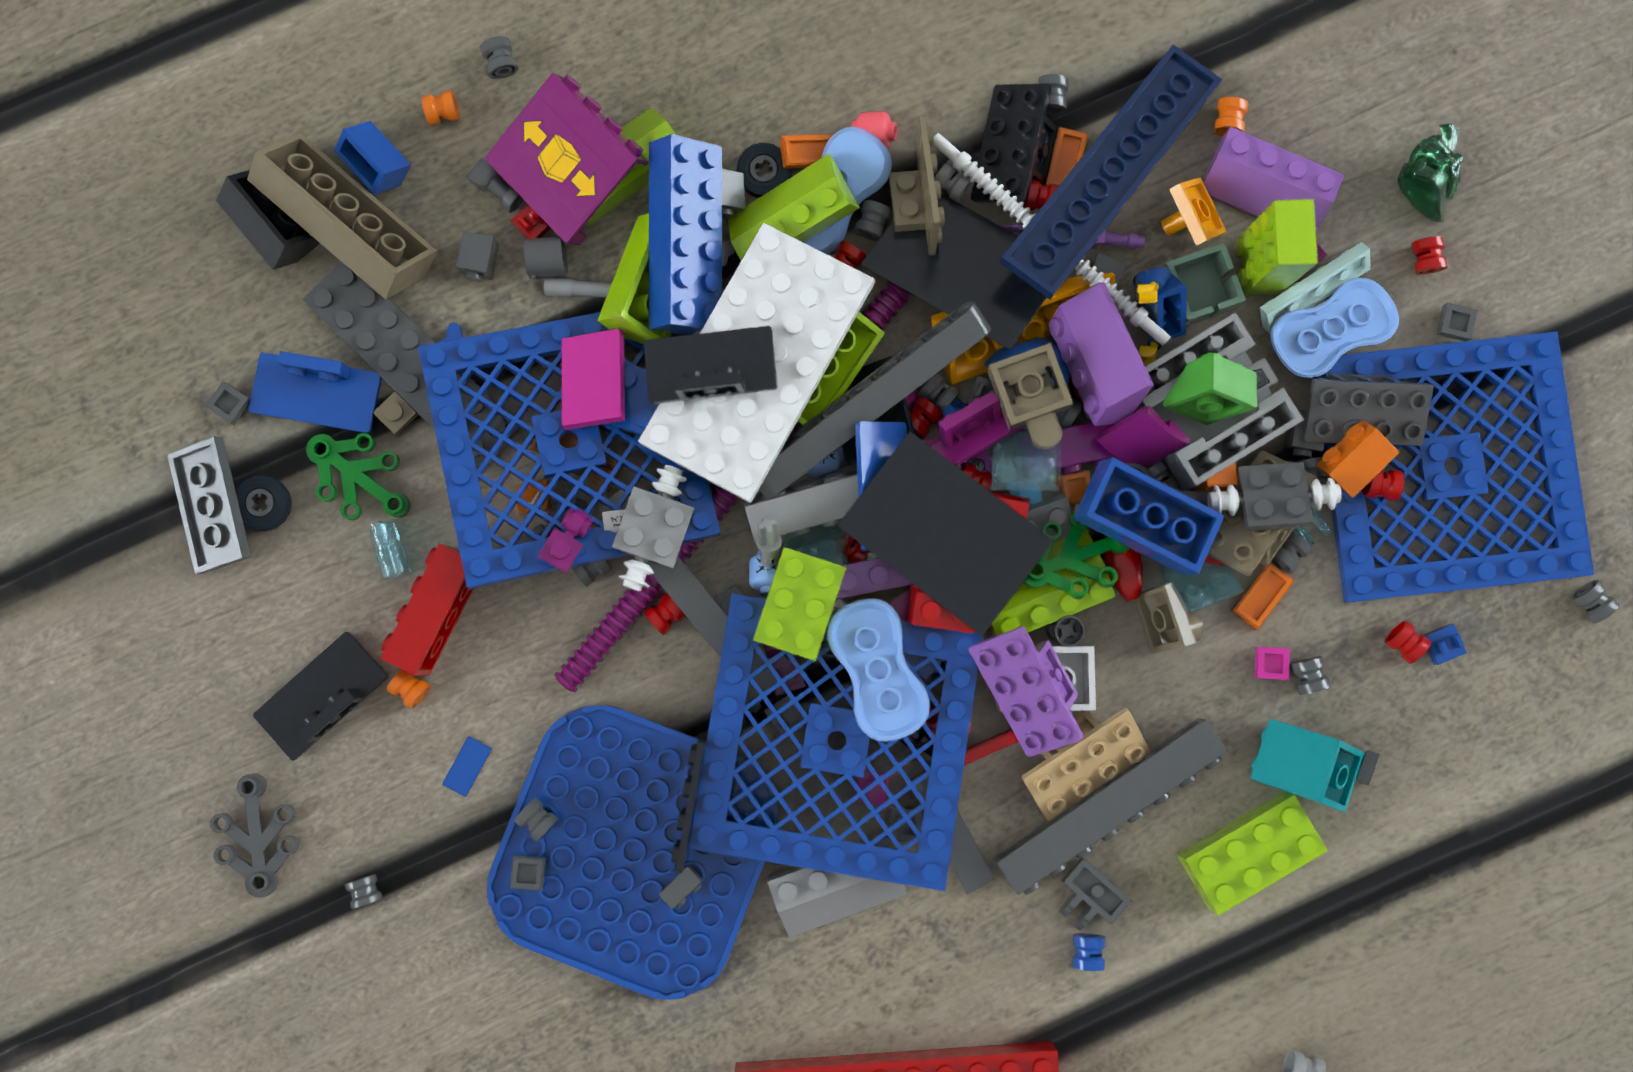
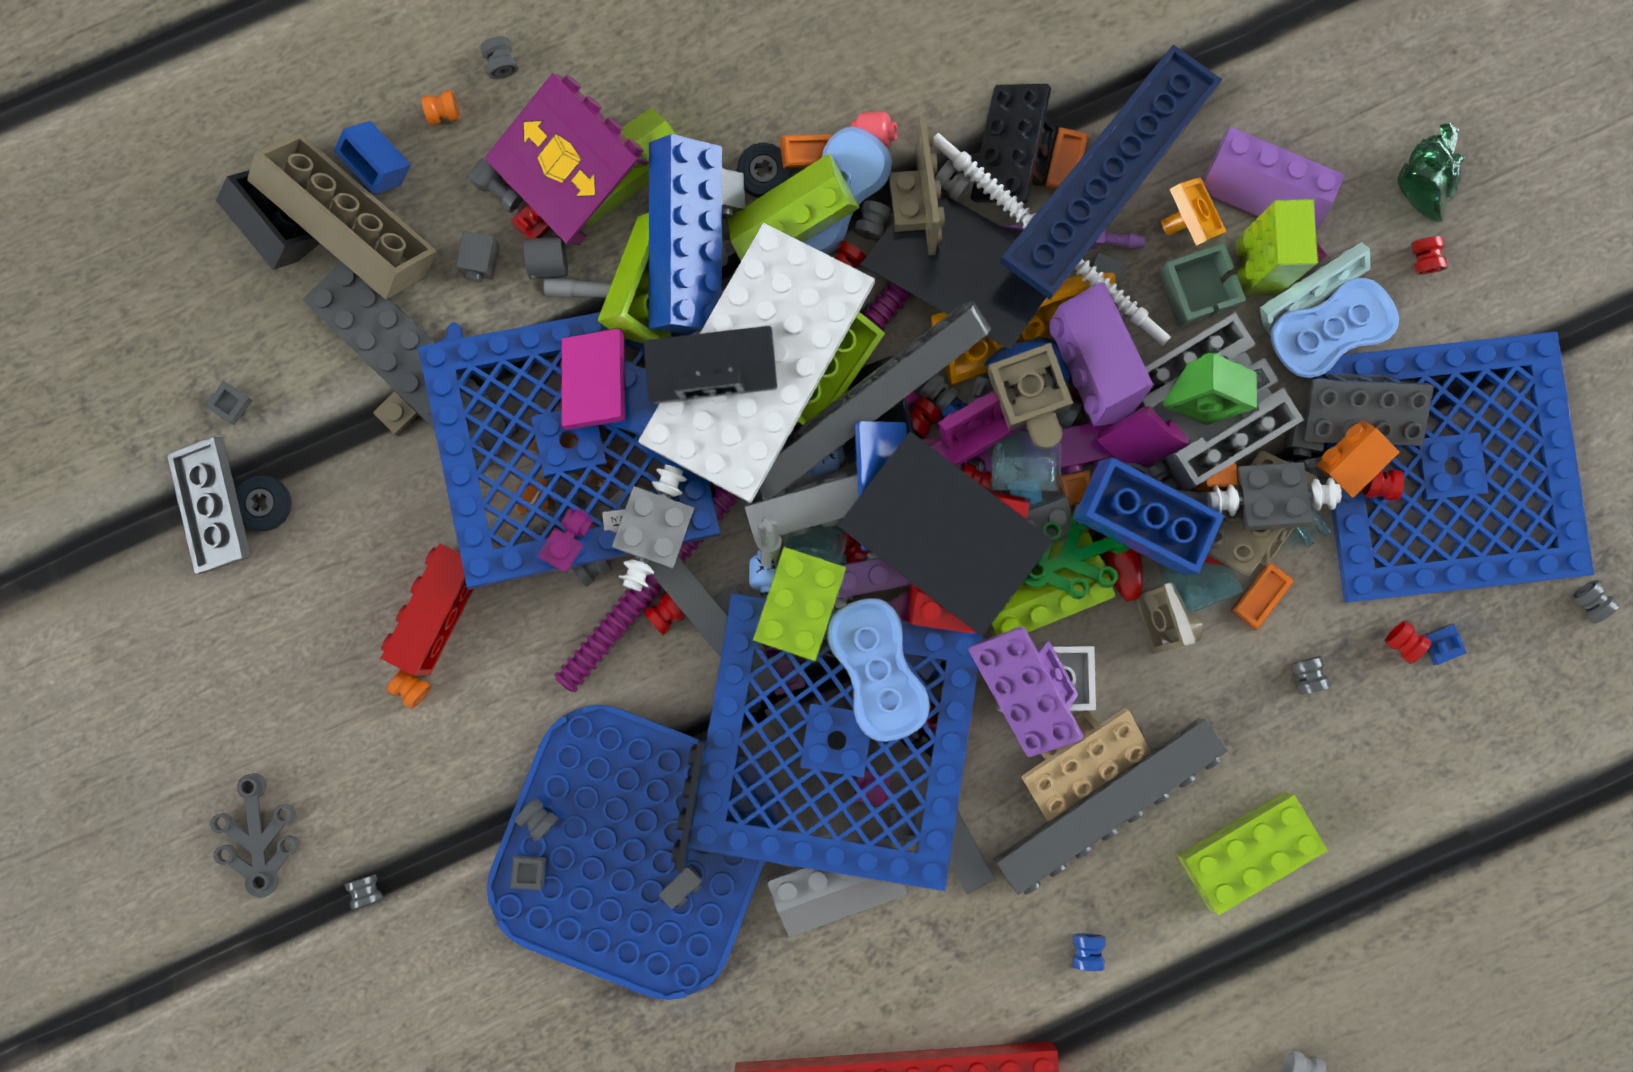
blue bracket [248,351,382,434] -> none
black bracket [253,632,388,760] -> none
green plant [306,433,411,521] -> none
clear light blue hinge [370,521,411,579] -> none
blue sticker [442,736,492,797] -> none
red tile [964,728,1019,766] -> none
red wheel [1023,180,1059,211] -> none
dark grey wheel [1038,74,1069,115] -> none
dark grey wheel [1046,615,1085,647] -> none
dark grey hinge [1059,857,1132,930] -> none
blue torso [1133,267,1187,365] -> none
orange wheel [1213,97,1248,136] -> none
teal slope [1250,719,1365,813] -> none
dark pink plate [1254,647,1290,680] -> none
dark grey wheel [1272,531,1312,574] -> none
dark grey tile [1356,750,1380,786] -> none
dark grey plate [1436,303,1478,342] -> none

